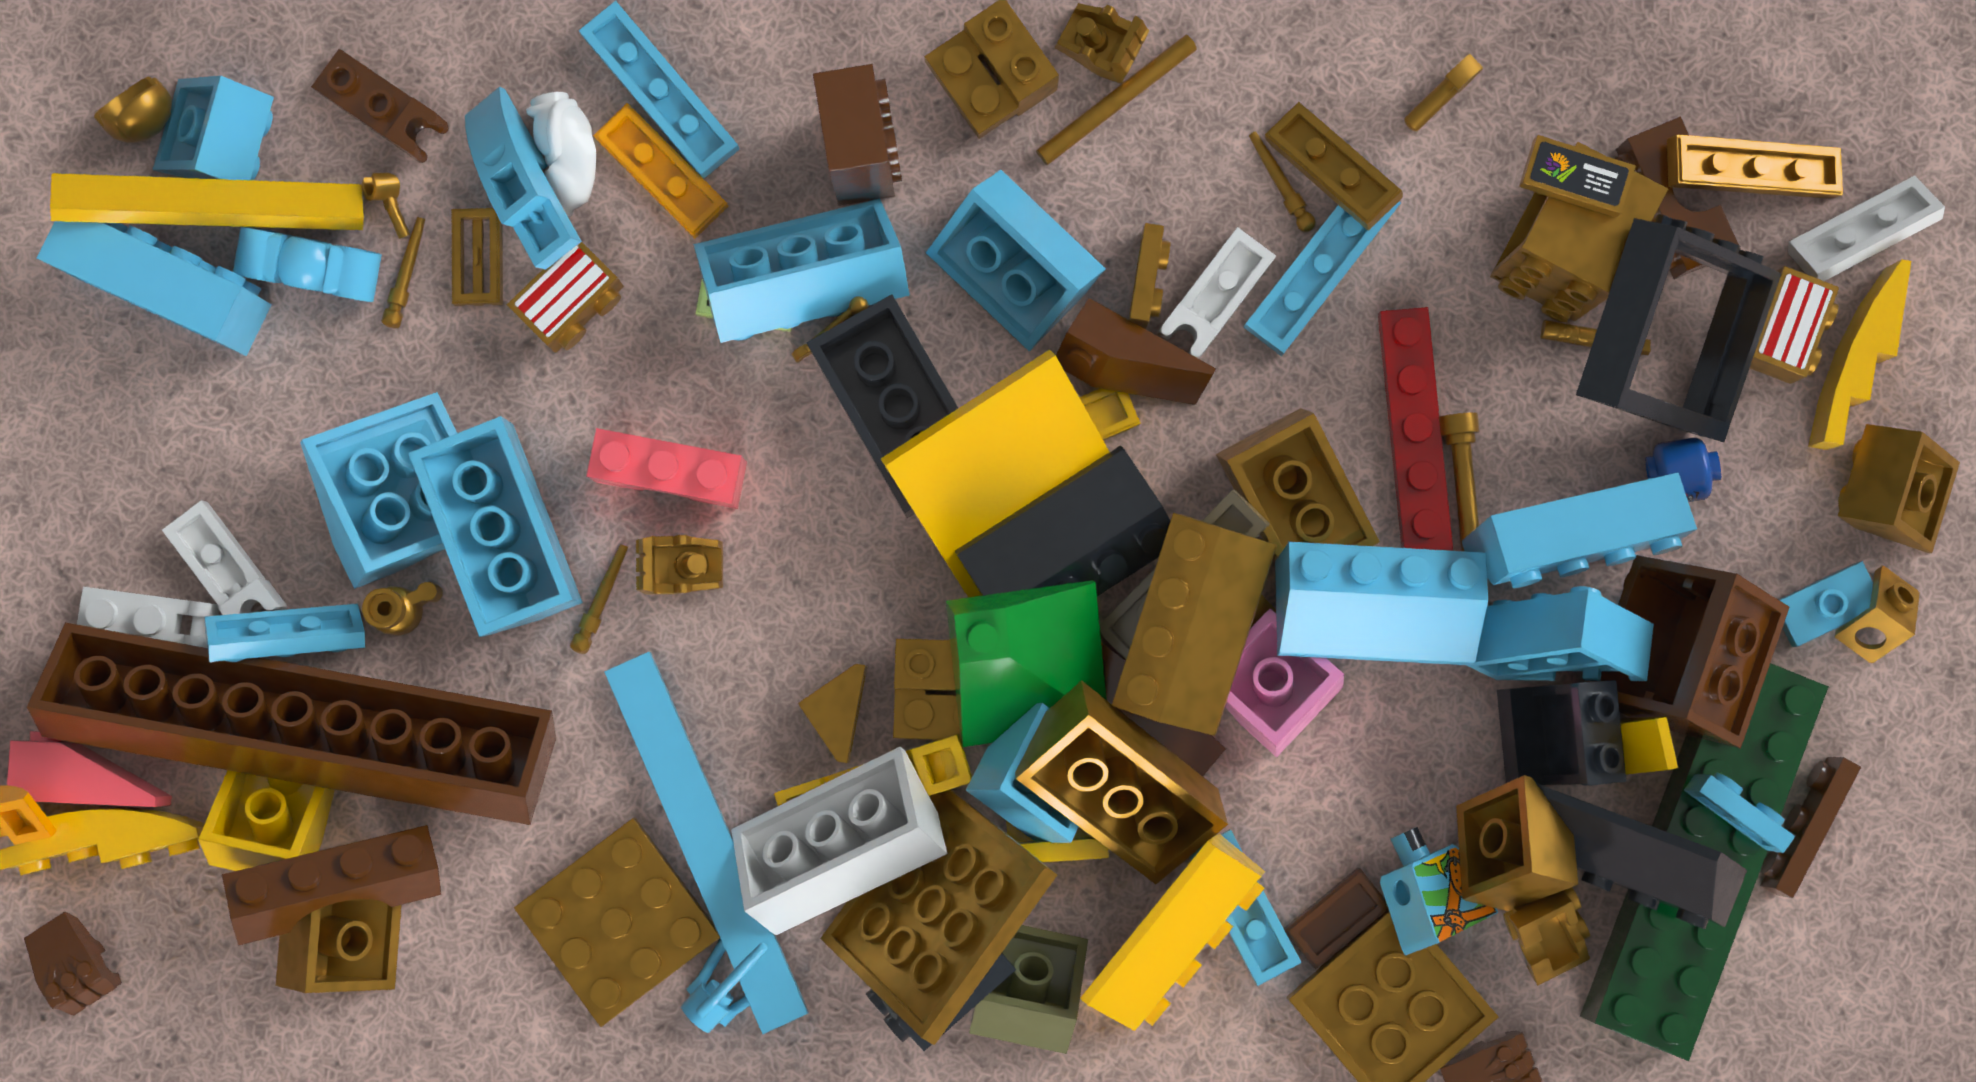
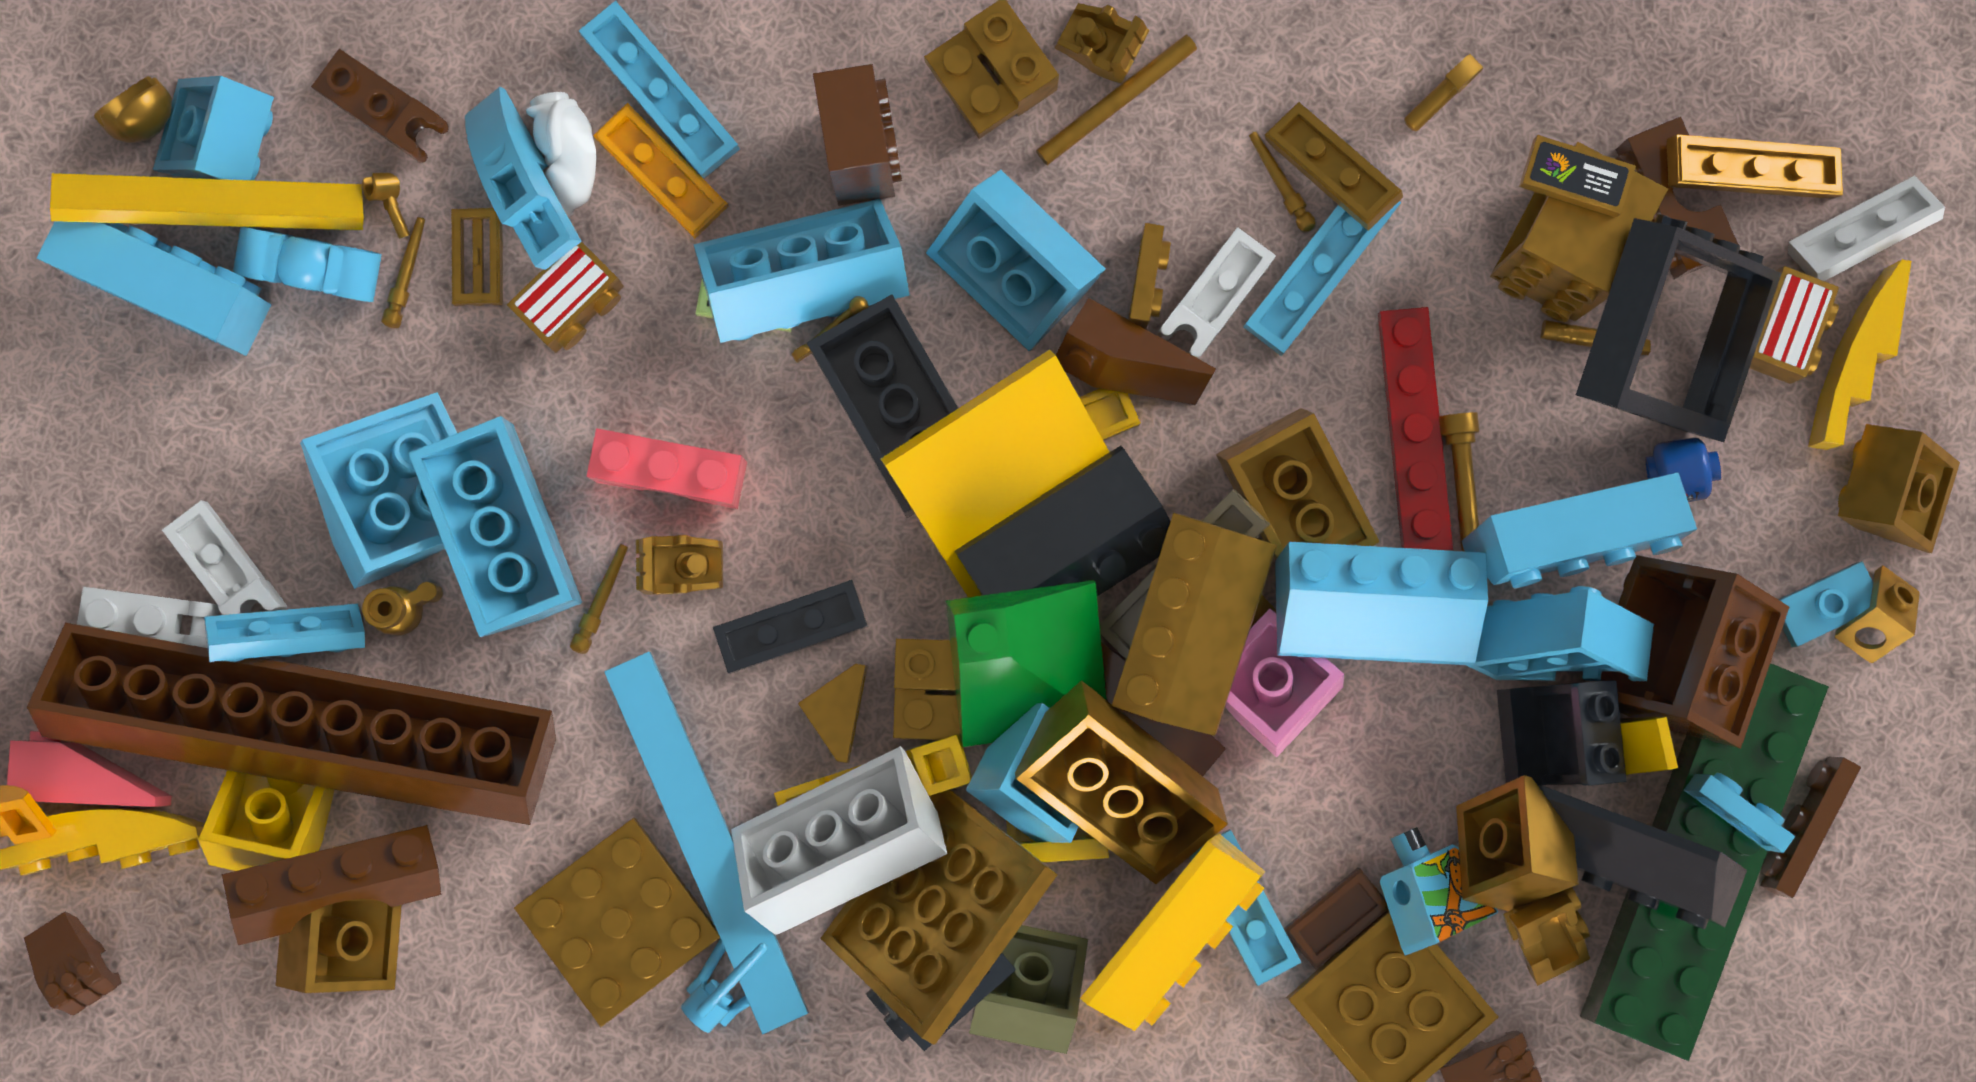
none -> black plate [713,580,868,674]

